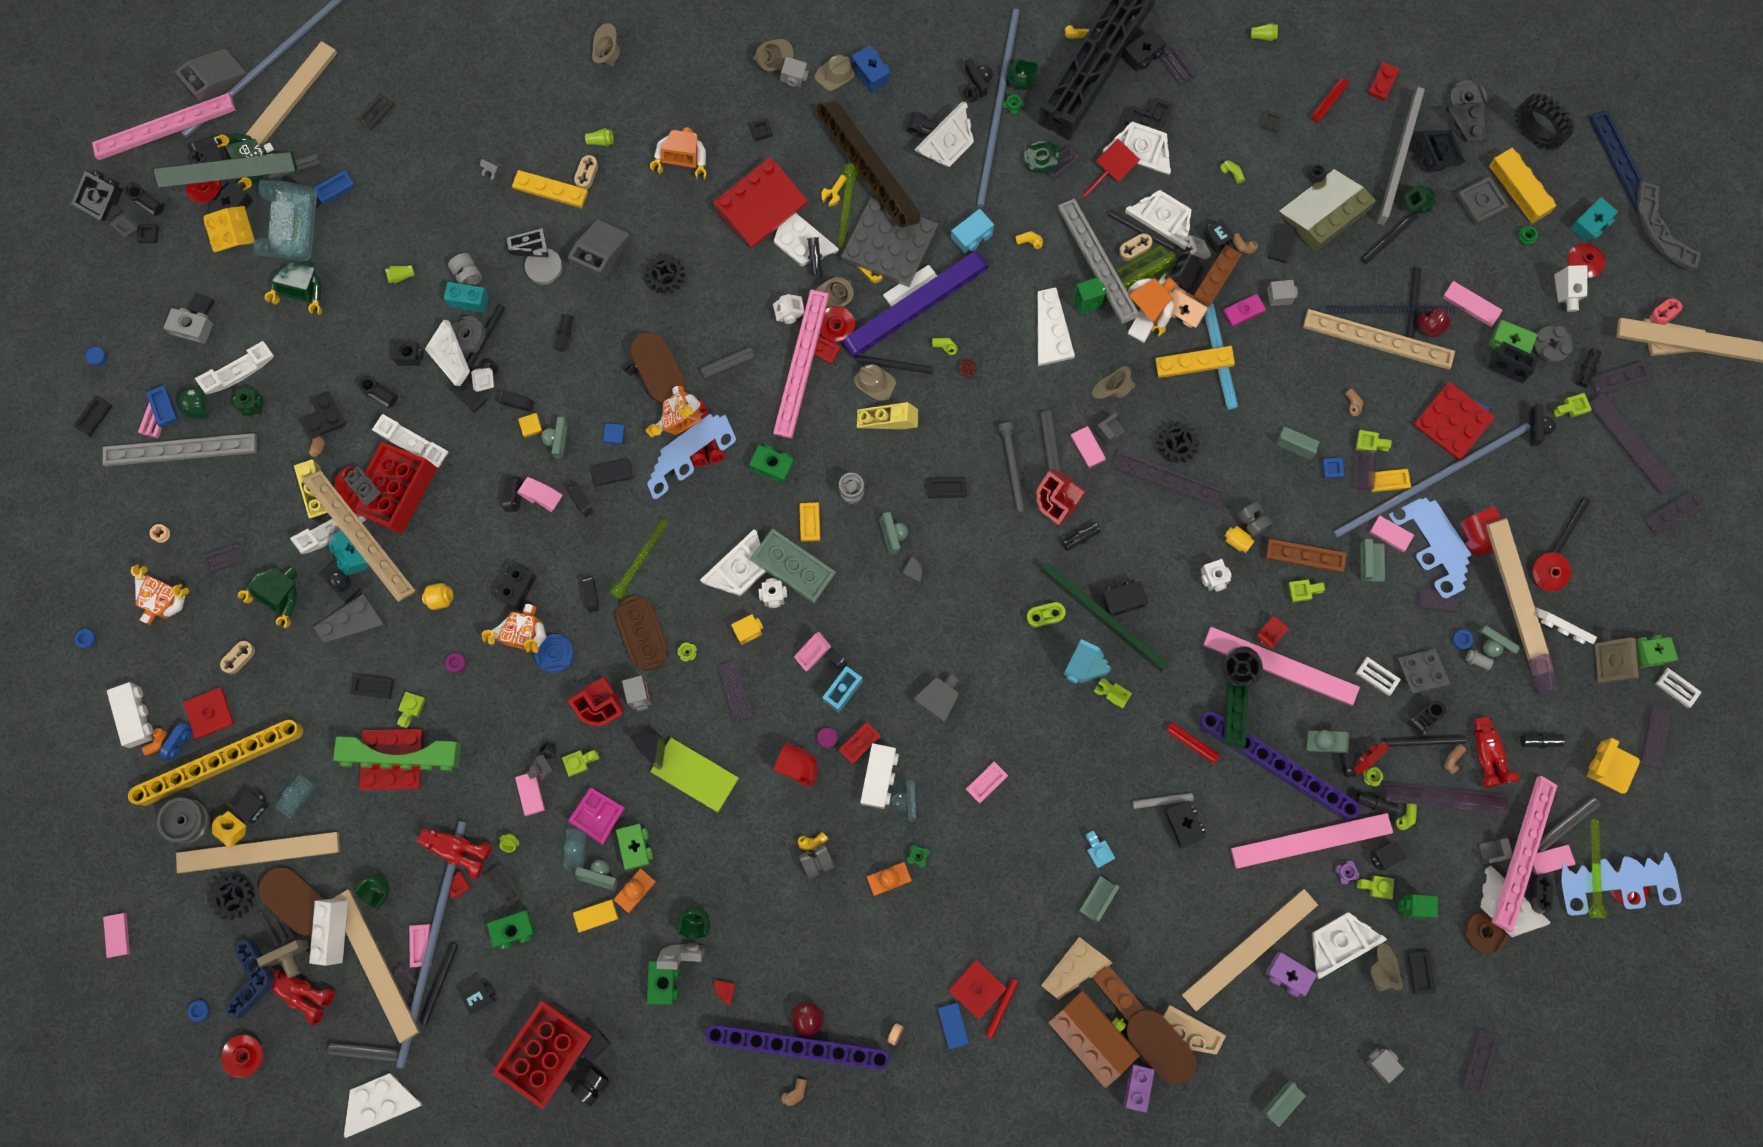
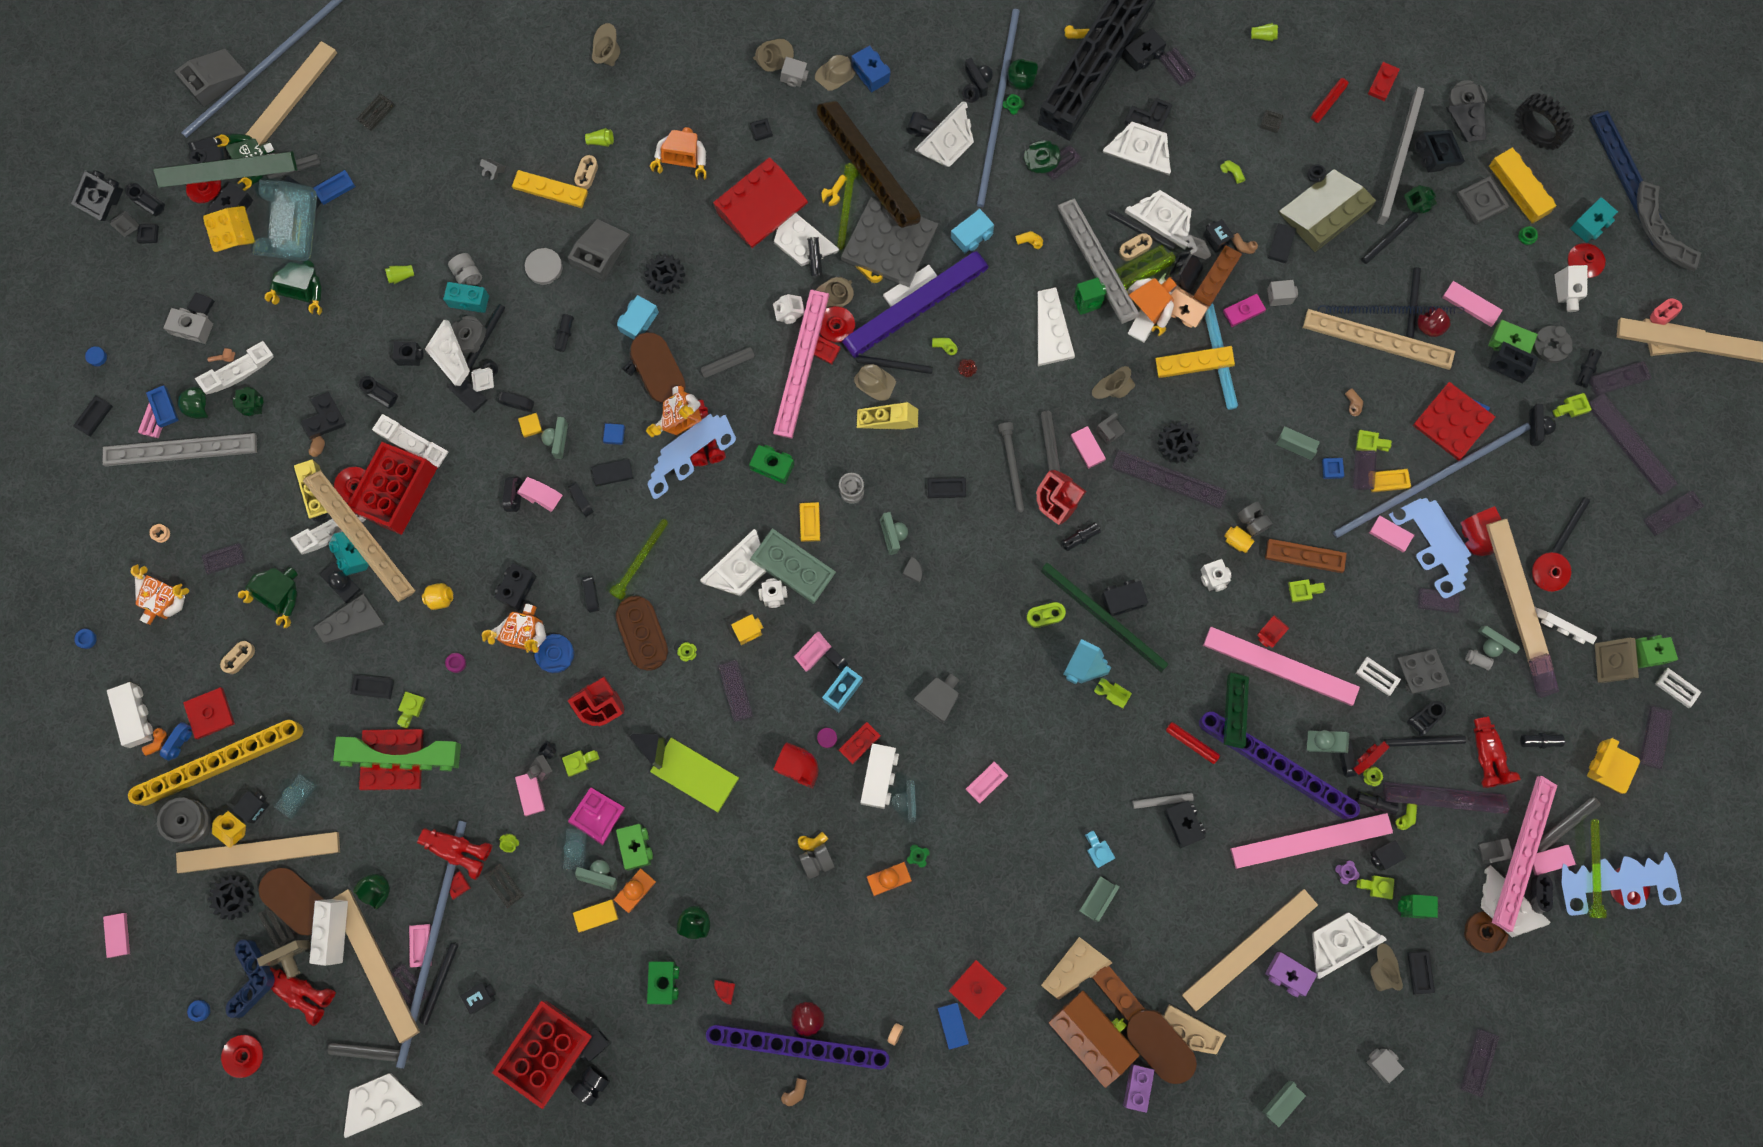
bright pink tile [92,93,236,160] -> none
dark grey slope [344,466,381,506] -> none
green brick [487,910,537,950] -> none
black wing [507,228,549,258] -> none
light grey brick [622,676,652,711] -> none
light grey plate [657,943,704,970] -> none
red bar [985,978,1019,1039] -> none
red piece [1083,139,1140,198] -> none
black cylinder [1222,646,1263,687] -> none
sand green panel [1360,539,1385,582] -> none
medium nougat arm [1444,744,1466,774] -> none
blue tile [1452,629,1473,650] -> none
none -> nougat hand [207,349,235,362]
none -> medium azure brick [617,295,659,340]

